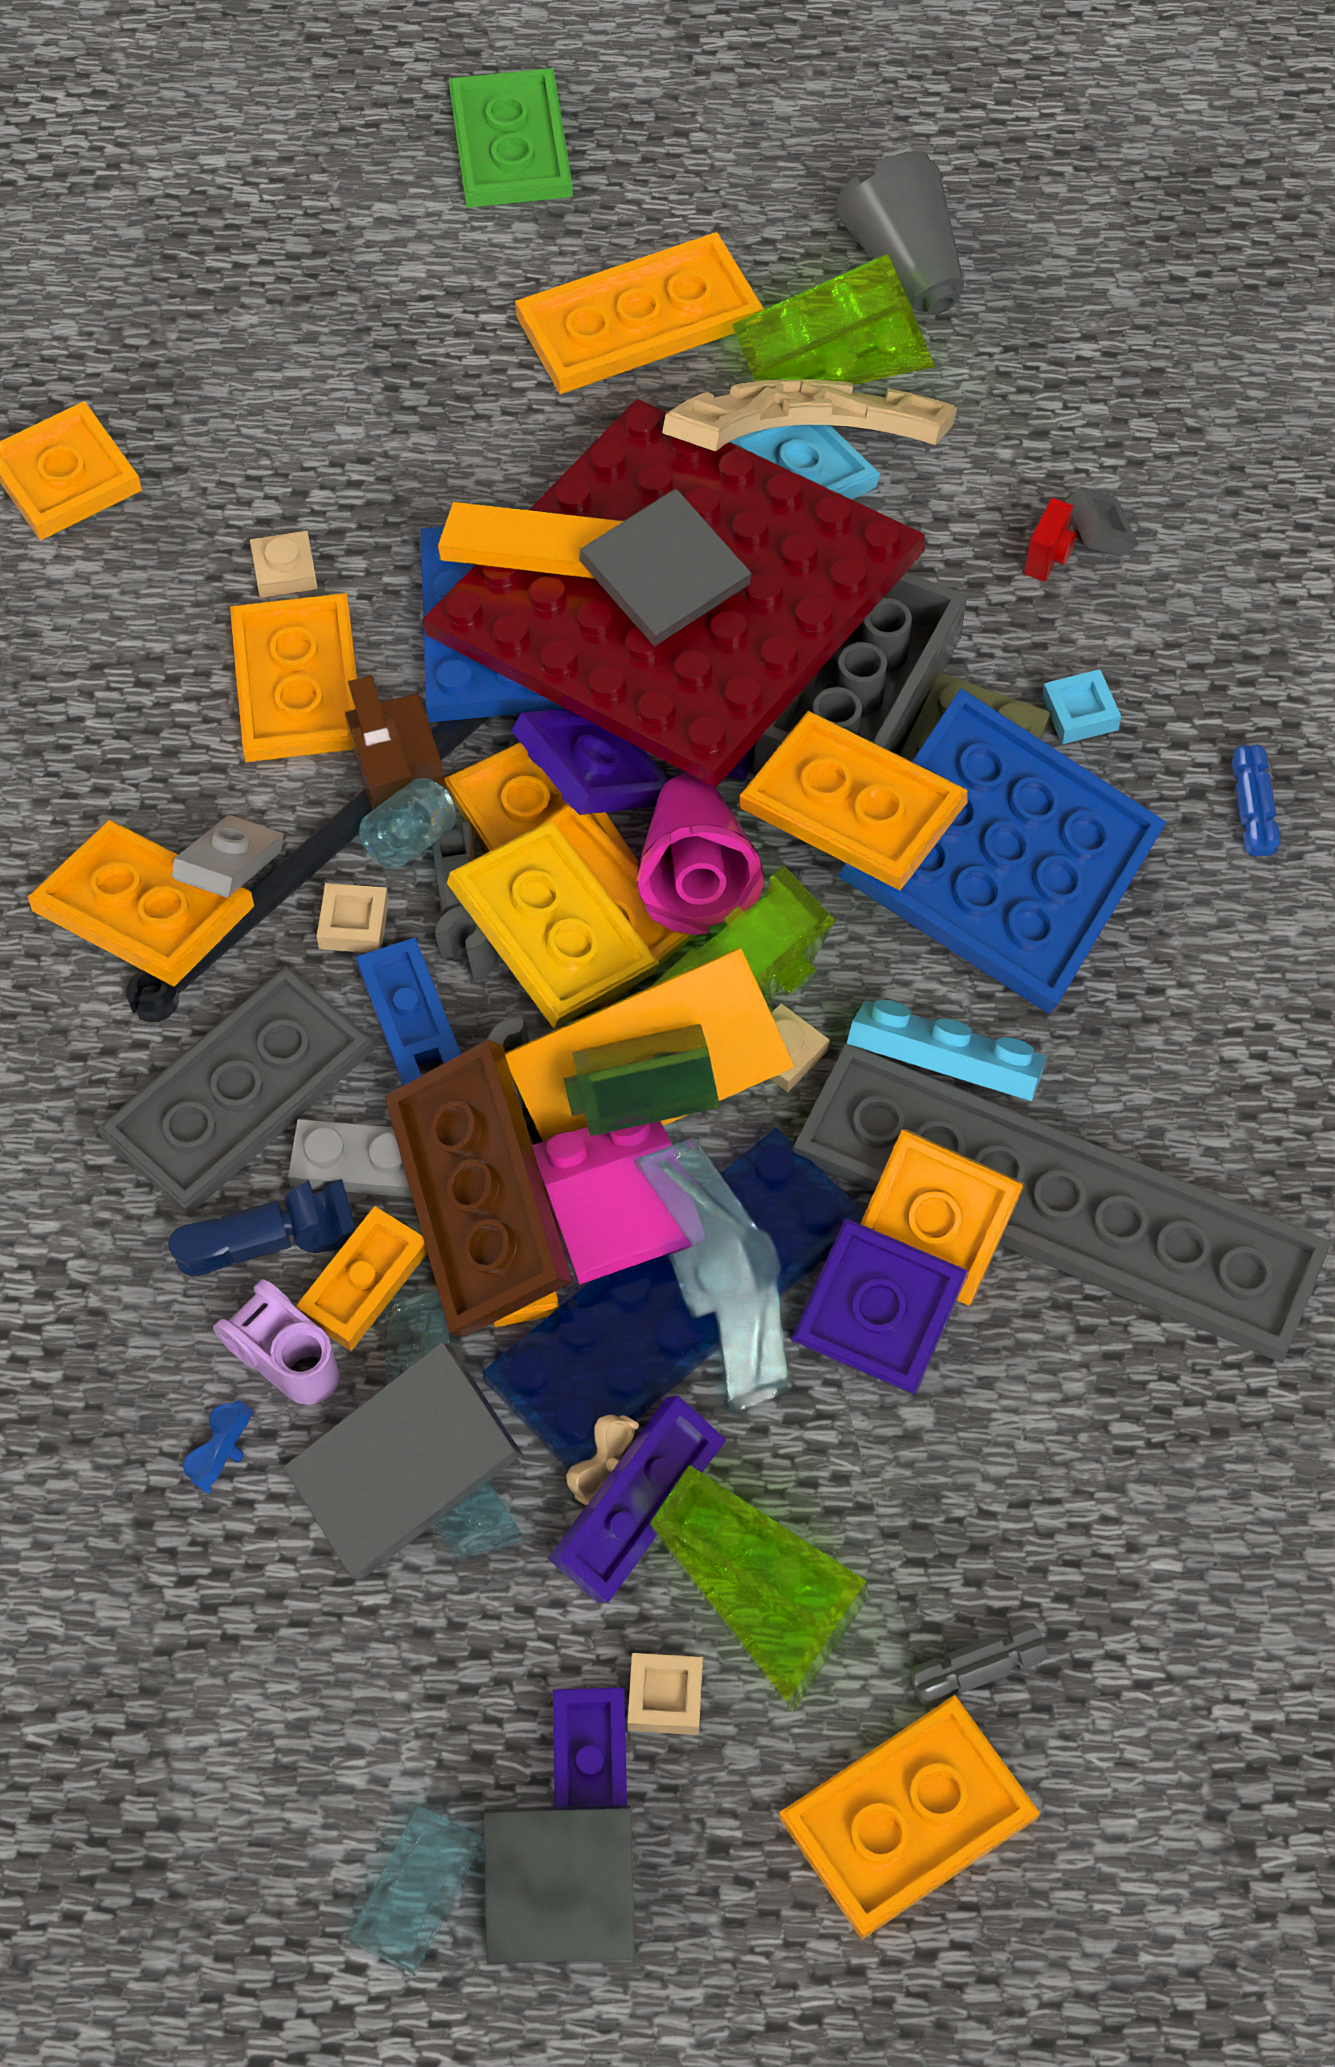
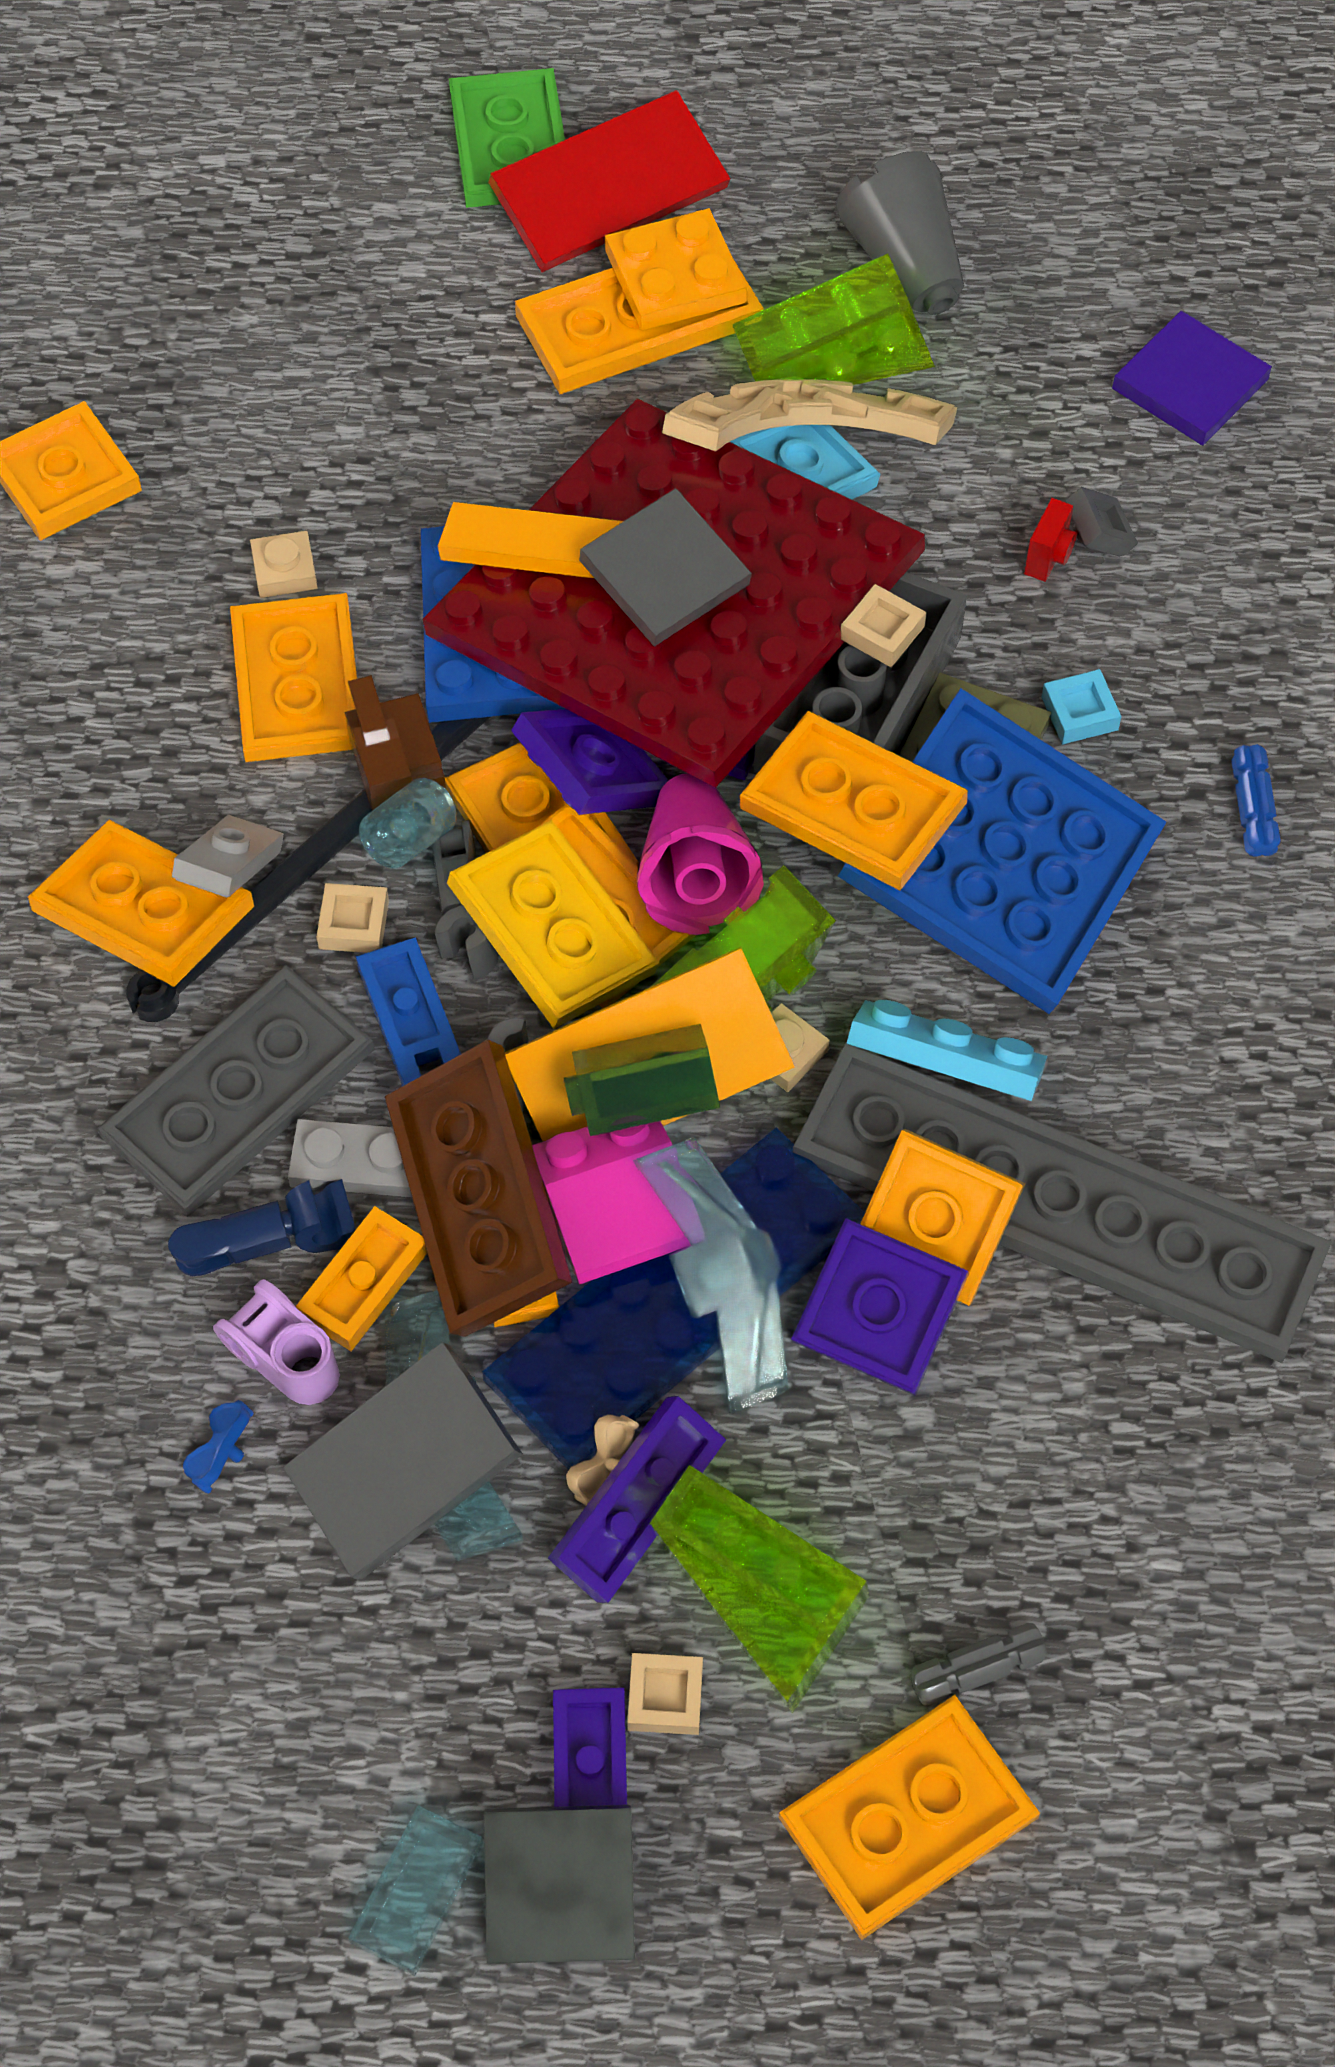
none -> red tile [489,90,731,272]
none -> light orange plate [605,208,747,331]
none -> tan plate [841,584,926,667]
none -> dark purple tile [1112,311,1272,446]

